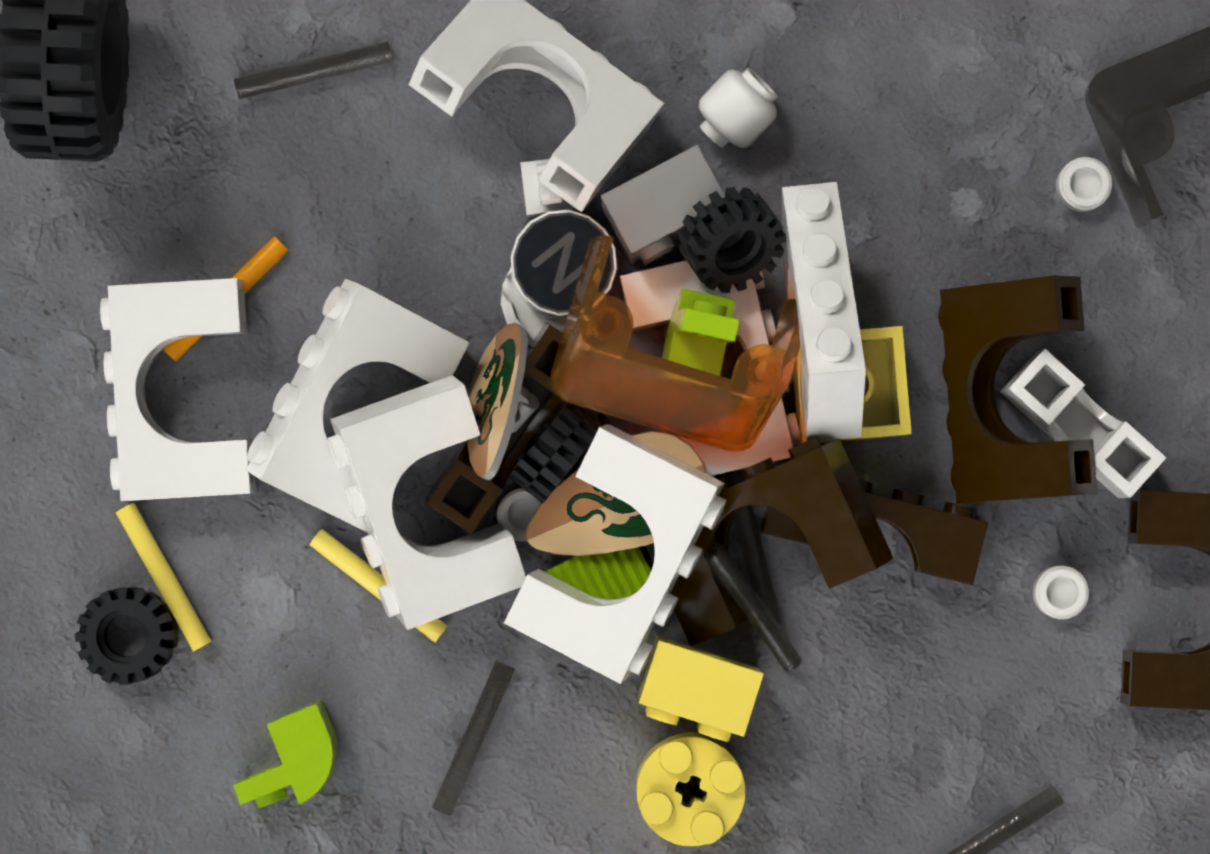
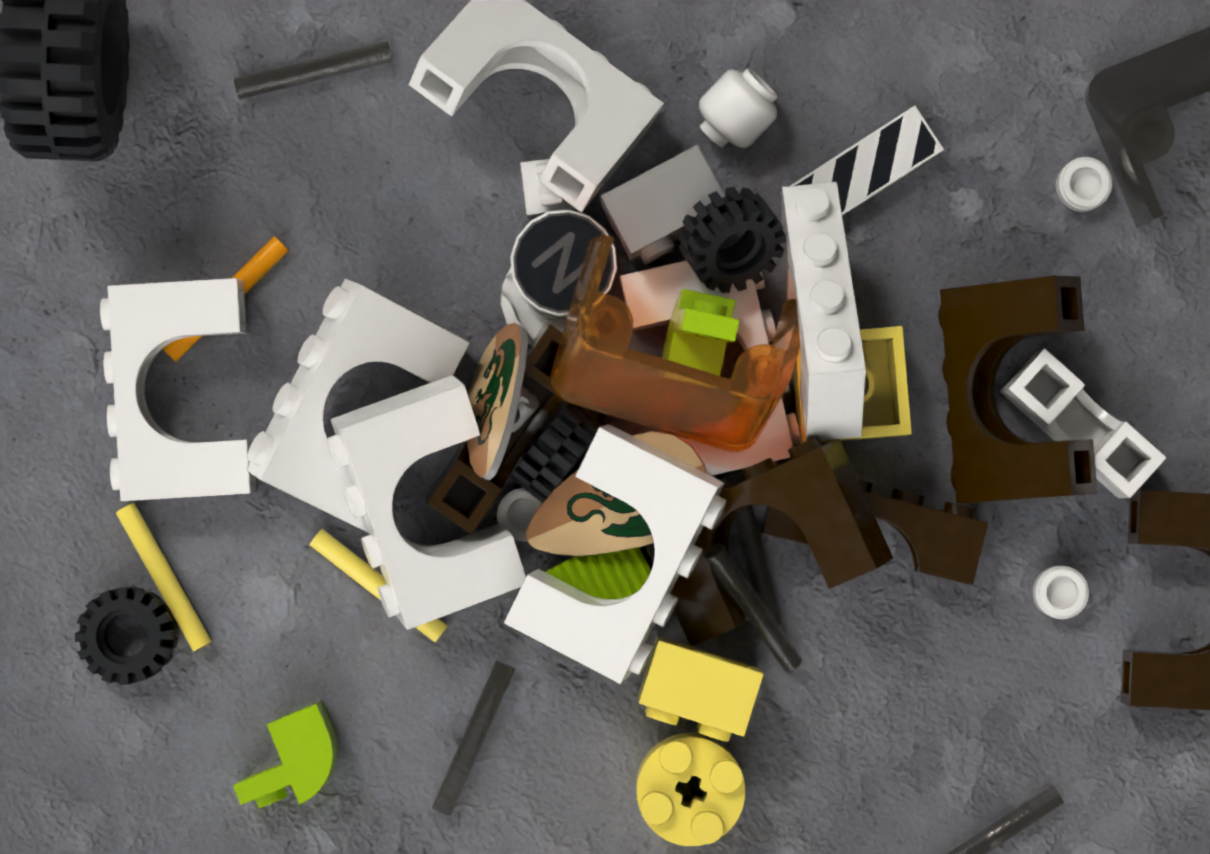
none -> tile [780,106,944,216]

